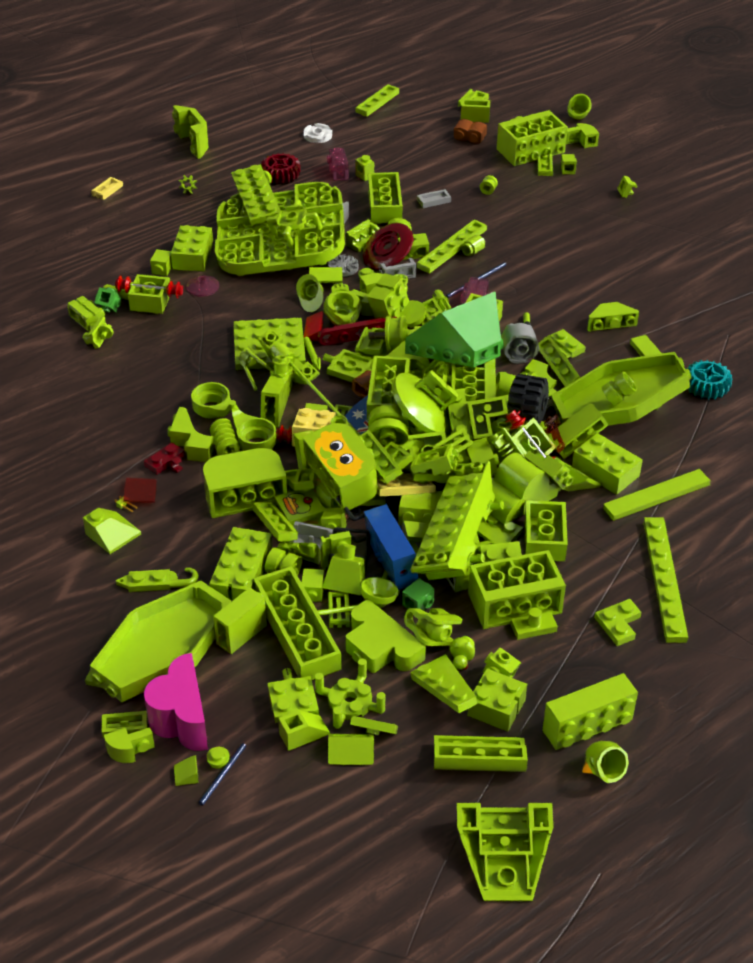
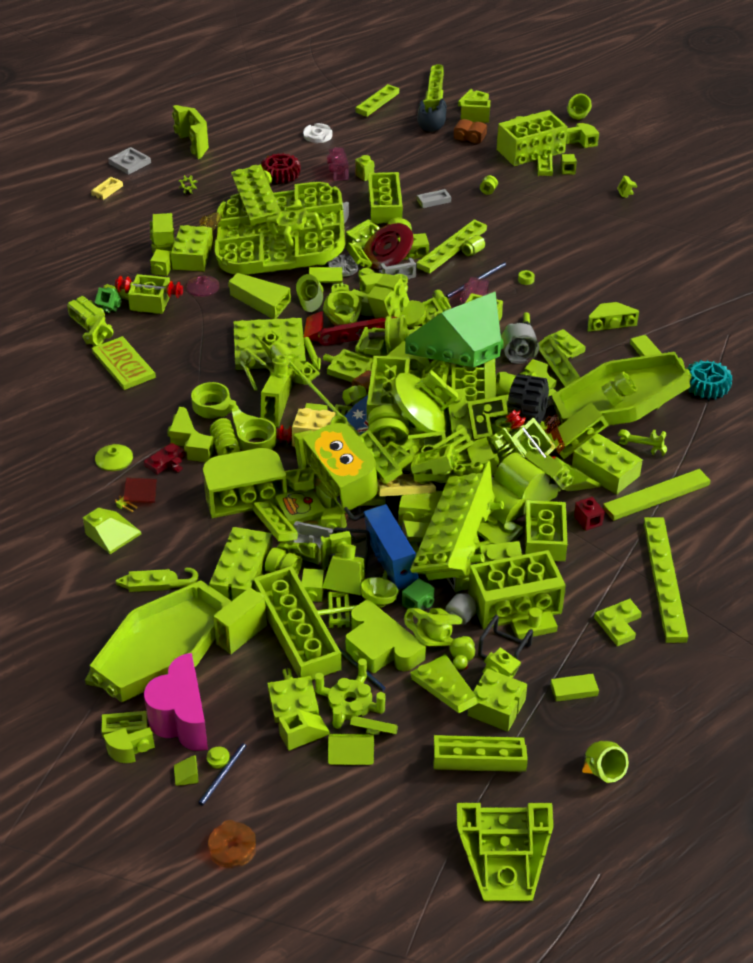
lime brick [542,673,638,750] -> none
none -> lime tile [92,336,156,390]
none -> lime dish [95,444,133,471]
none -> light grey tile [108,147,151,175]
none -> lime piece [150,213,175,253]
none -> clear yellow dish [198,212,221,231]
none -> clear orange plate [208,820,256,868]
none -> lime slope [228,273,291,319]
none -> axle [337,646,386,691]
none -> lime piece [342,385,368,406]
none -> lime tile [345,242,372,268]
none -> piece [417,64,447,132]
none -> light grey head [446,594,477,624]
none -> black piece [478,615,533,660]
none -> lime tile [518,270,535,285]
none -> lime tile [550,674,599,702]
none -> dark red brick [574,497,604,531]
none -> lime bar [618,429,667,456]

